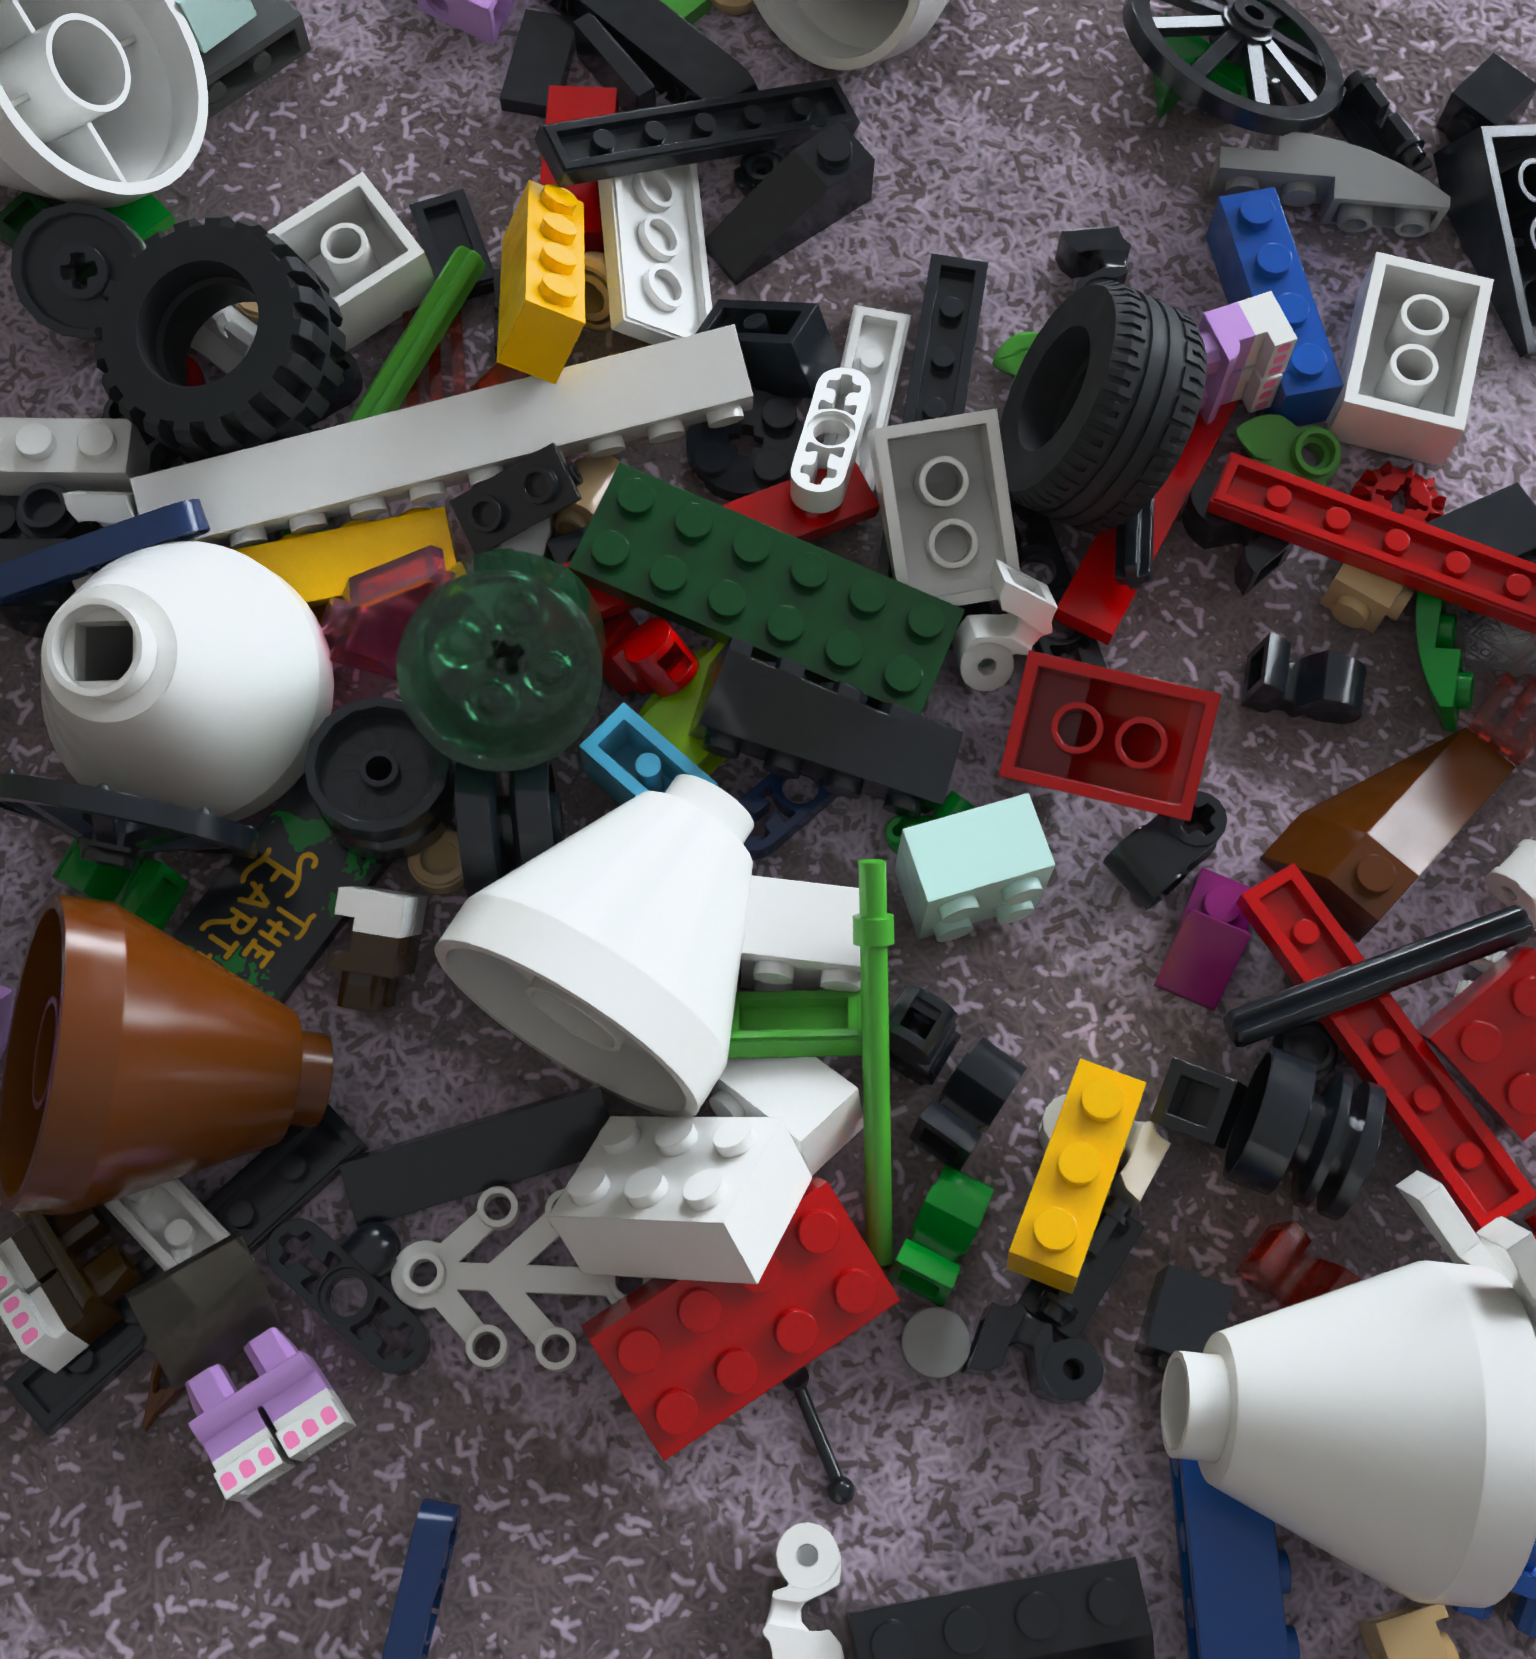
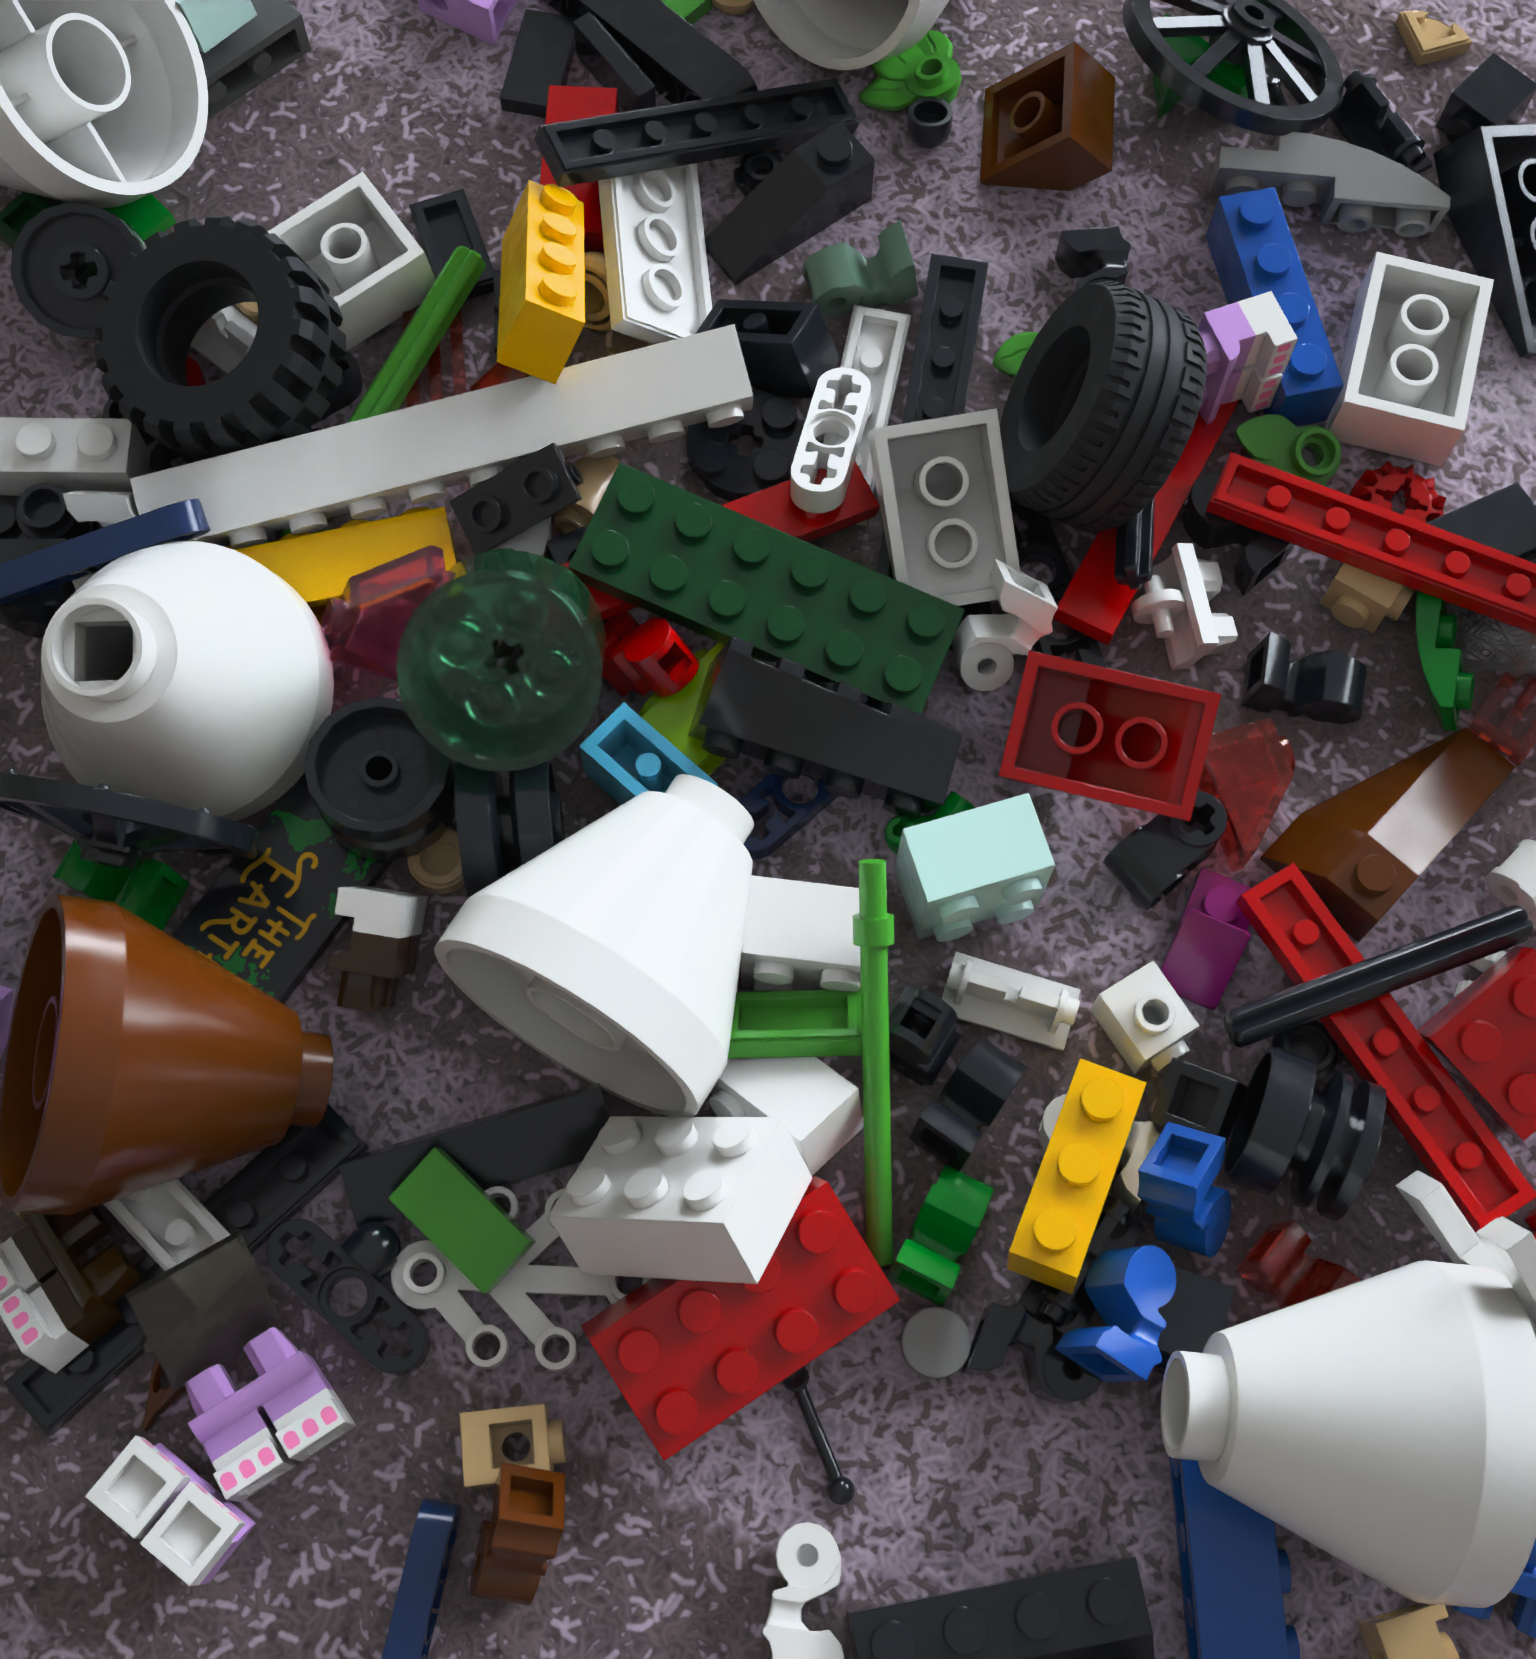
none -> white hips [85,1435,256,1586]
none -> bright green tile [388,1147,536,1294]
none -> tan brick [459,1403,567,1490]
none -> reddish brown leg [470,1462,565,1606]
none -> sand green leg [802,220,918,317]
none -> bright green plate [858,30,962,111]
none -> black hinge [907,97,953,149]
none -> white hinge [942,952,1081,1051]
none -> reddish brown slope [980,41,1115,191]
none -> blue leg [1055,1245,1177,1383]
none -> white brick [1090,960,1200,1074]
none -> white hips [1131,543,1238,670]
none -> blue leg [1137,1122,1231,1258]
none -> clear red slope [1199,718,1295,872]
none -> tan tile [1395,10,1472,66]

